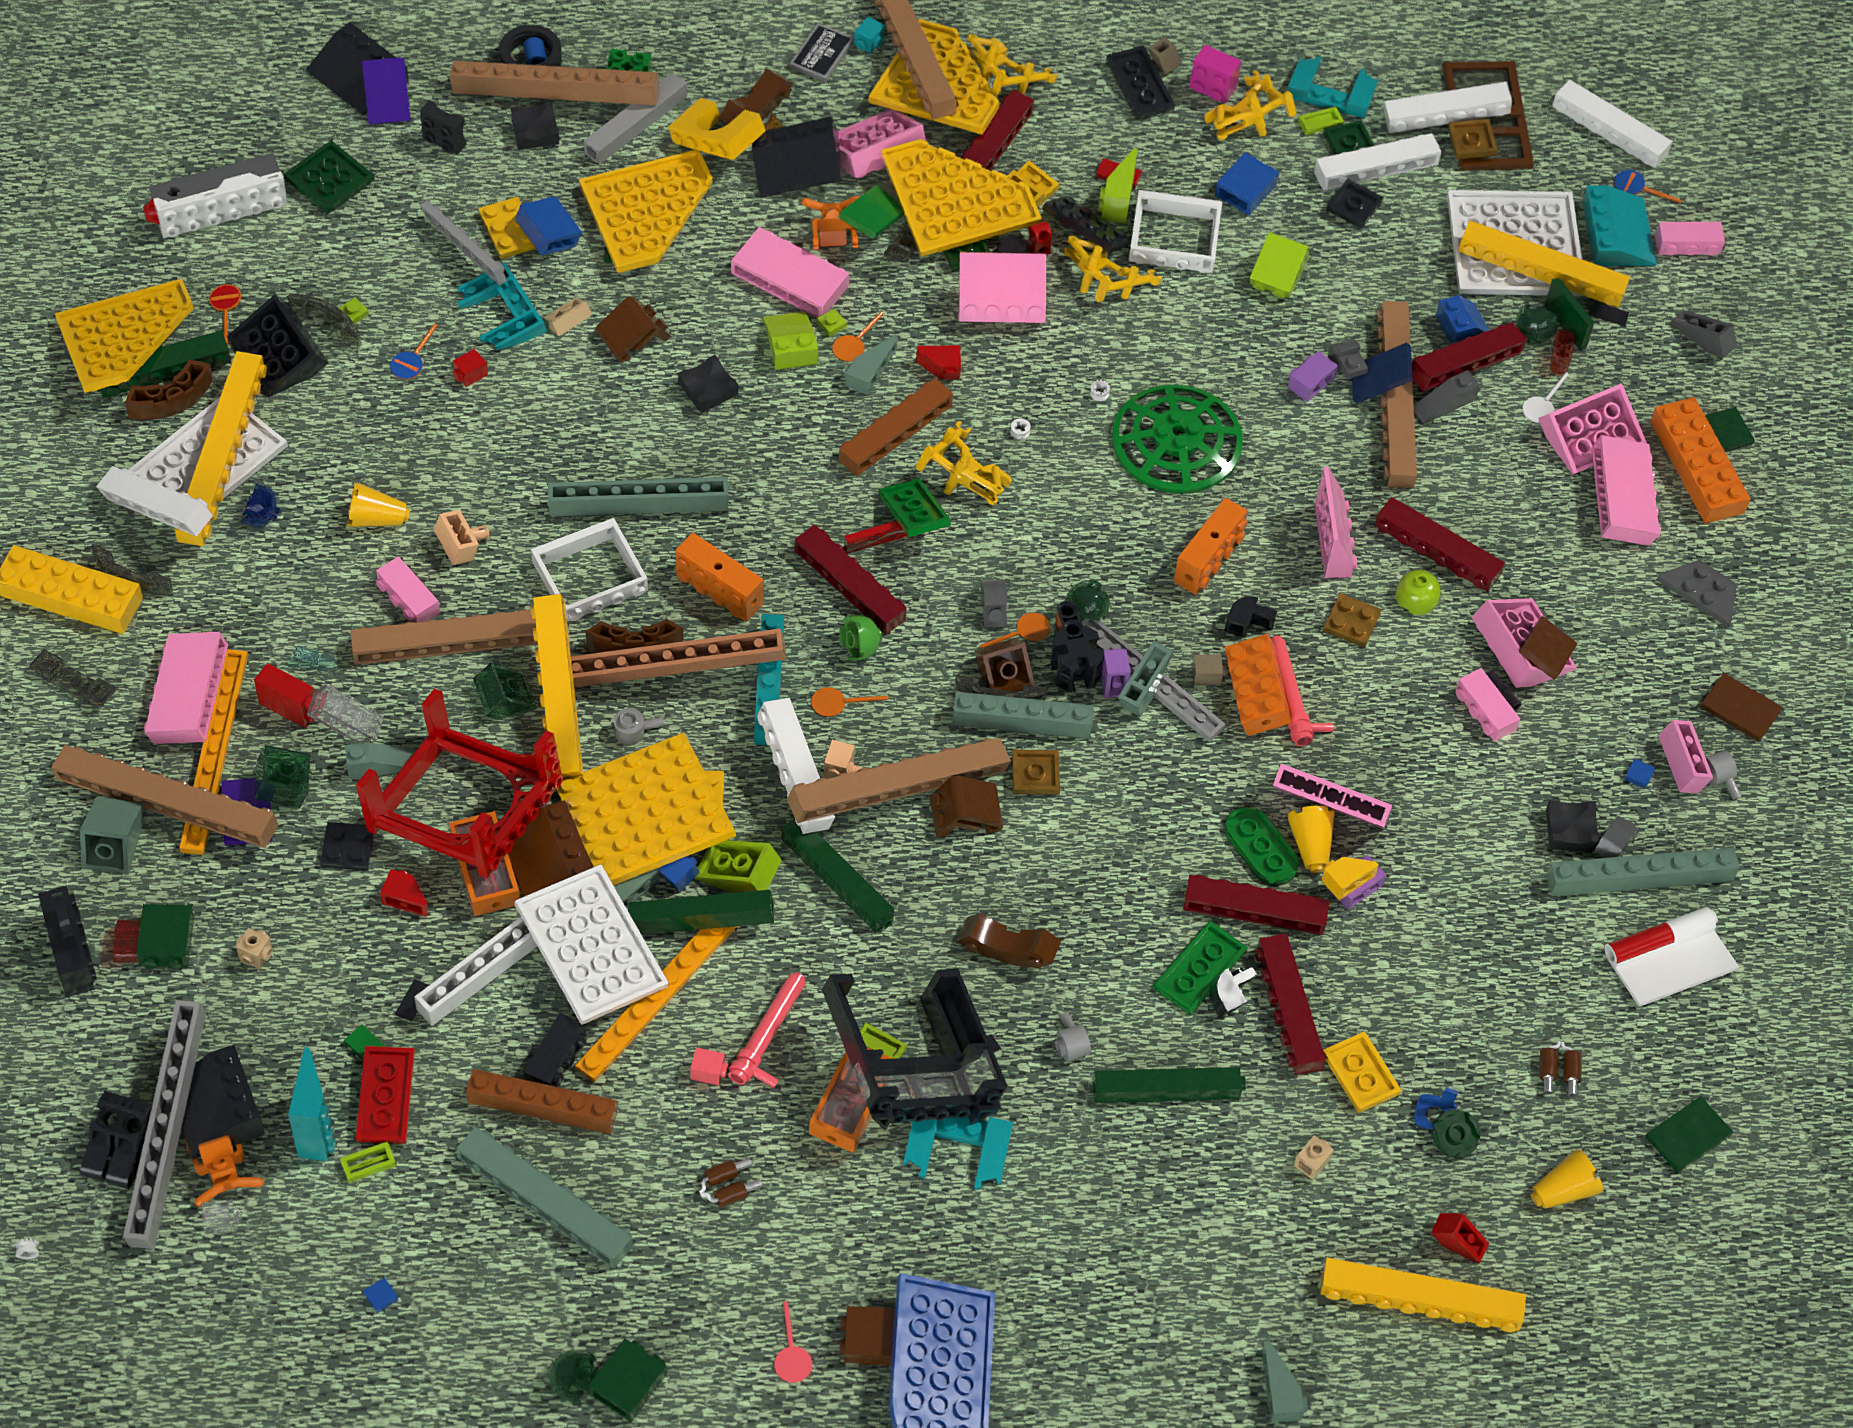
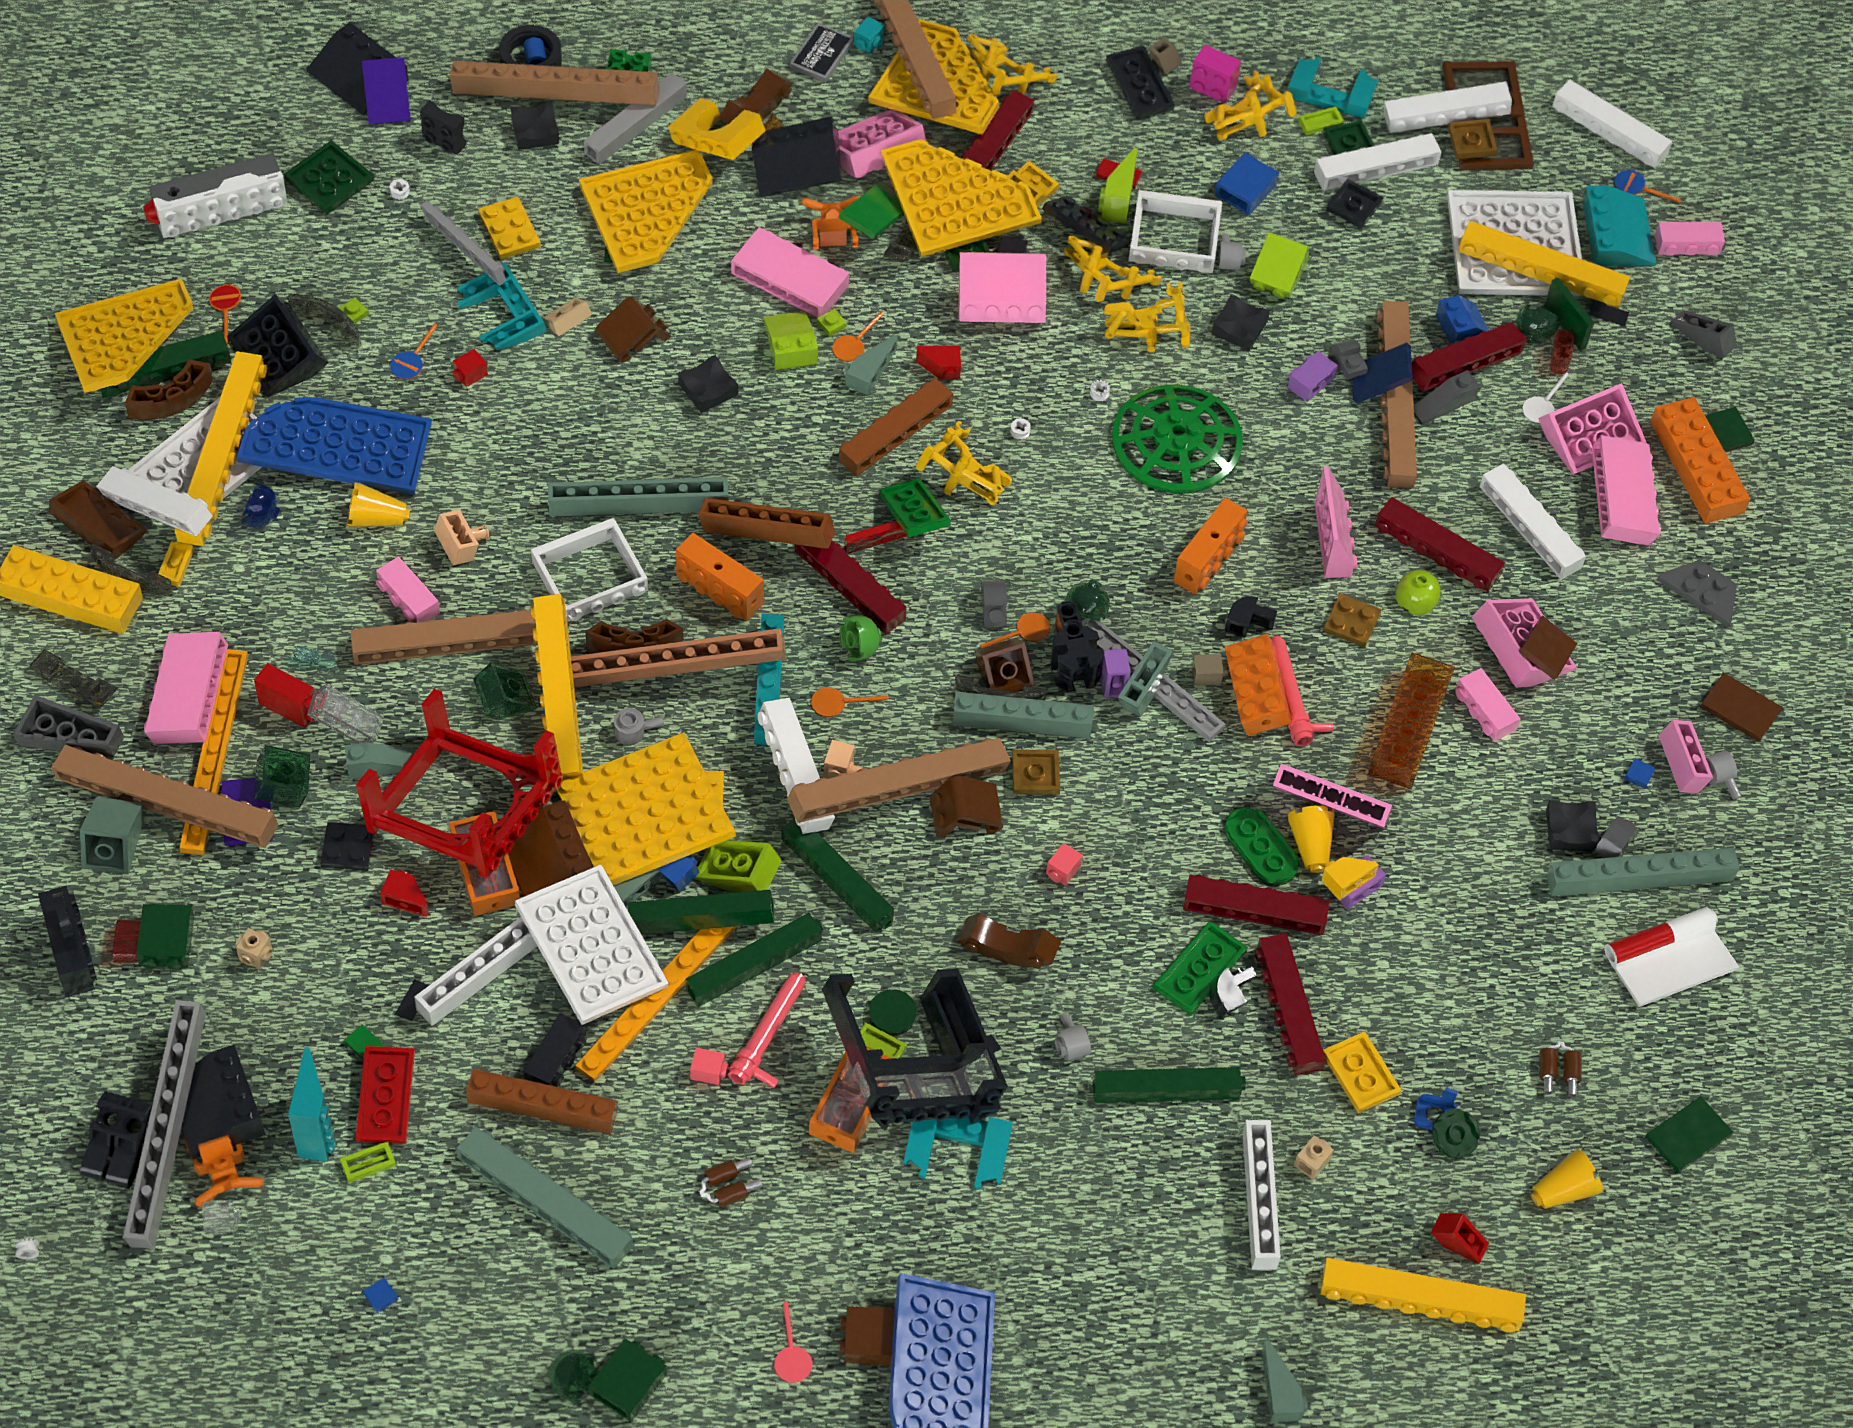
blue brick [515,196,582,256] -> none
red leg [1026,221,1052,256] -> none
black pin [1486,671,1522,711] -> none
none -> dark grey wedge [13,695,124,757]
none -> reddish brown slope [49,480,147,561]
none -> yellow plate [157,541,194,587]
none -> blue plate [237,397,432,495]
none -> white bush [390,179,410,200]
none -> dark green brick [685,913,823,1008]
none -> dark orange brick [698,498,835,549]
none -> dark green tile [869,989,917,1036]
none -> coral brick [1046,843,1083,886]
none -> yellow piece [1104,281,1190,353]
none -> black brick [1211,294,1270,351]
none -> light grey piece [1218,233,1246,270]
none -> white brick [1243,1120,1281,1270]
none -> clear orange brick [1368,652,1455,790]
none -> white brick [1480,463,1586,580]

